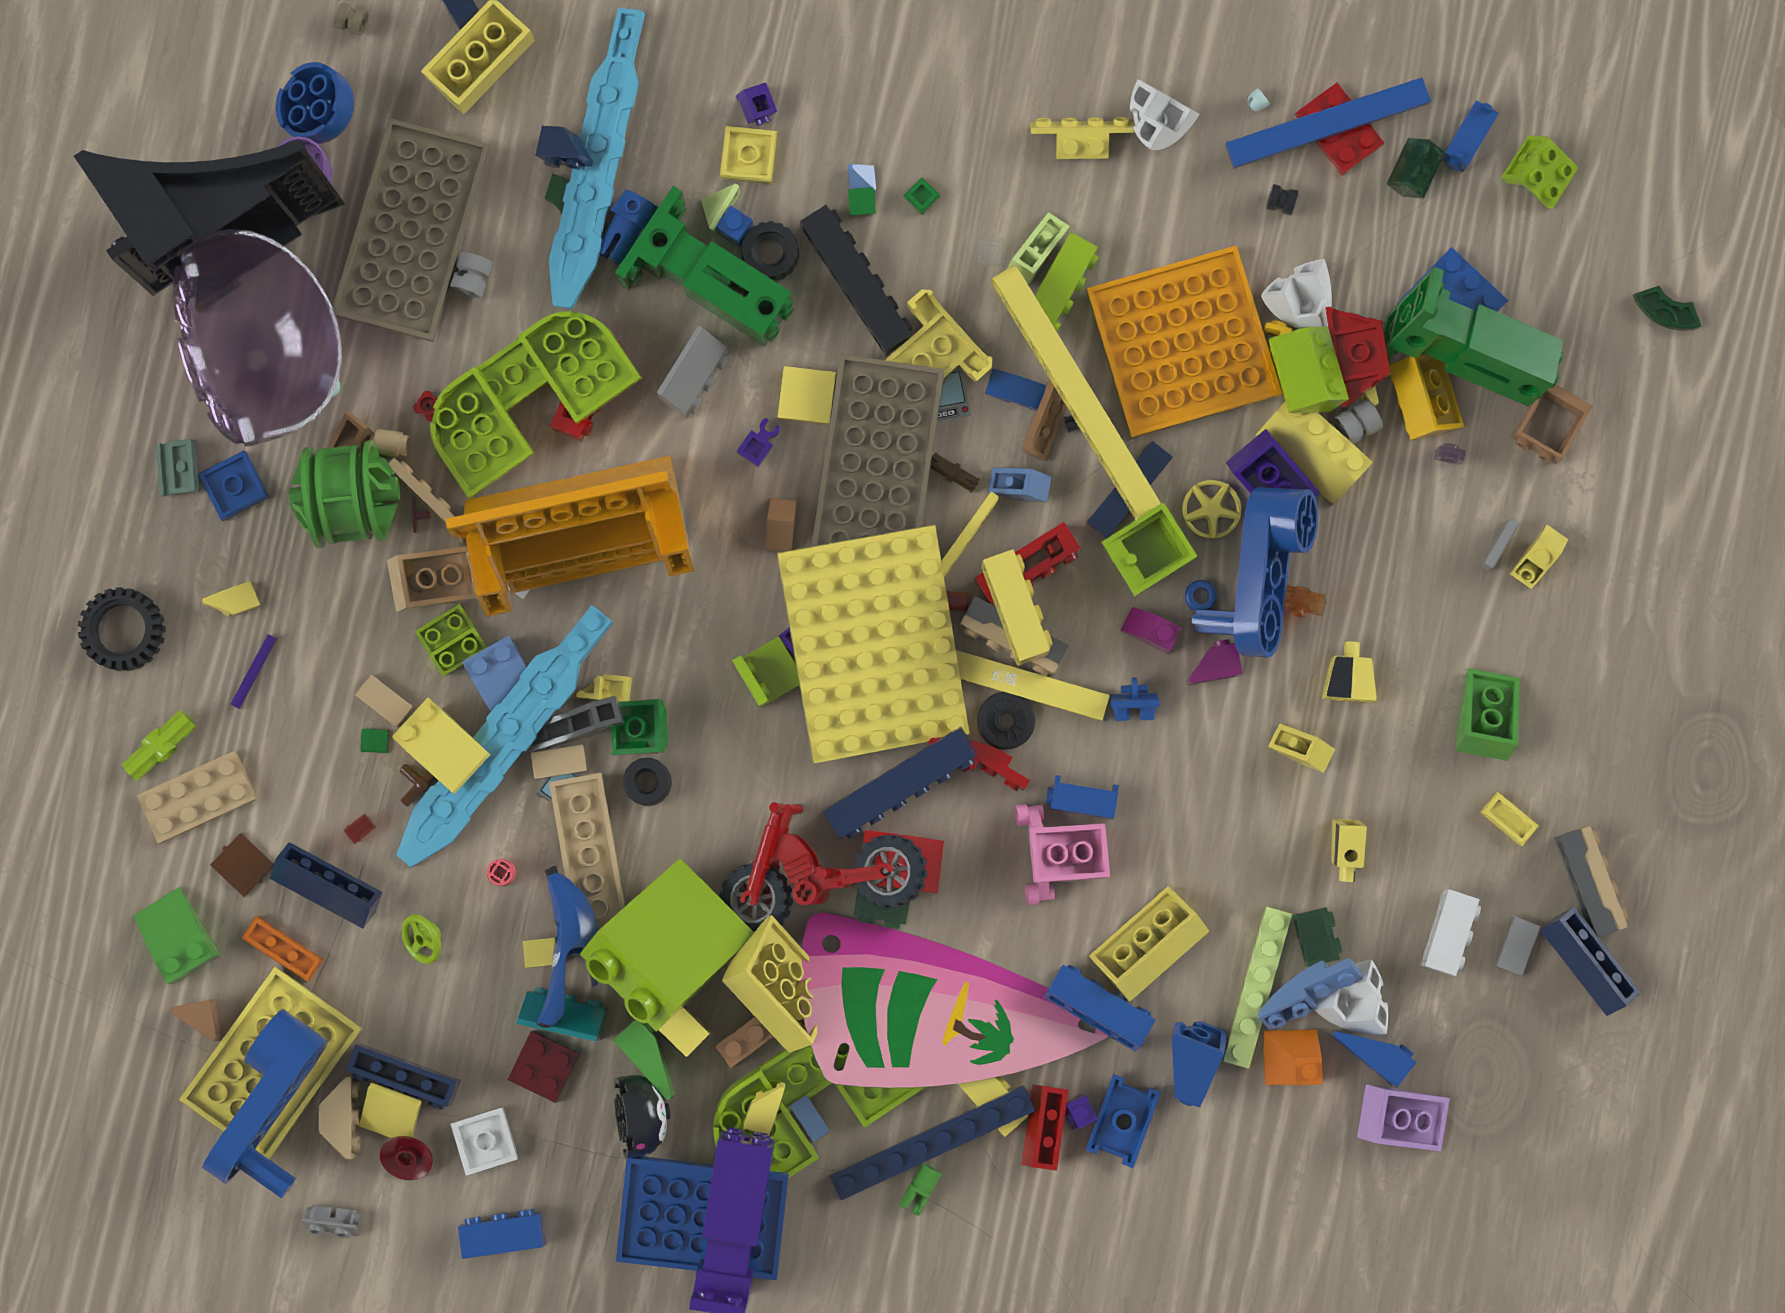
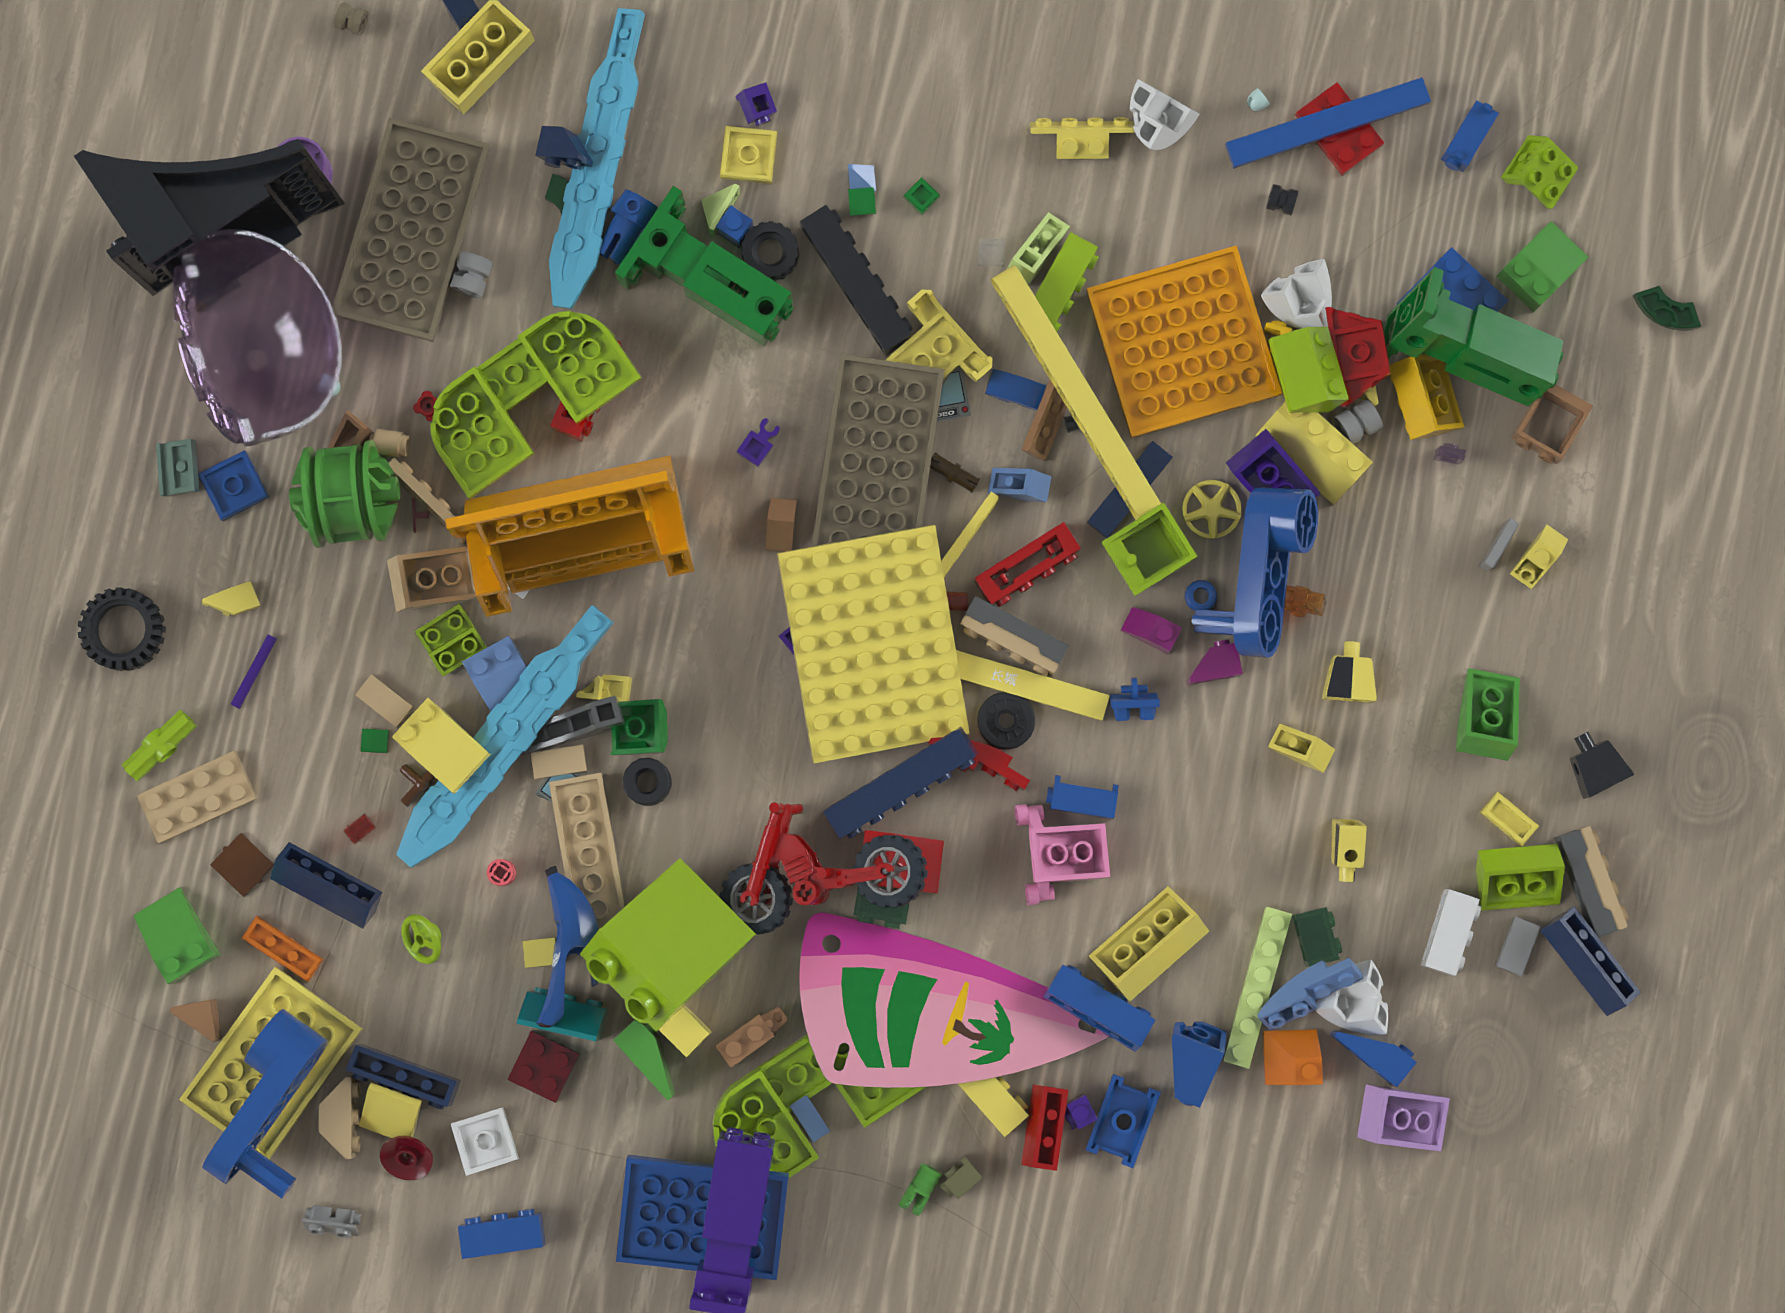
blue cylinder [275,62,354,144] -> none
black cylinder [614,1075,671,1159] -> none
light grey slope [657,326,729,418] -> none
light yellow slope [722,915,817,1053] -> none
lime bracket [732,637,800,709] -> none
light yellow slope [743,1082,785,1134] -> none
light yellow tile [778,366,836,425] -> none
dark blue plate [830,1085,1035,1200] -> none
light yellow brick [981,549,1053,666] -> none
clear green brick [1386,138,1446,199] -> none
none -> olive brick [940,1156,982,1199]
none -> lime slope [1476,844,1565,911]
none -> bright green slope [1496,221,1588,312]
none -> black torso [1570,731,1634,799]

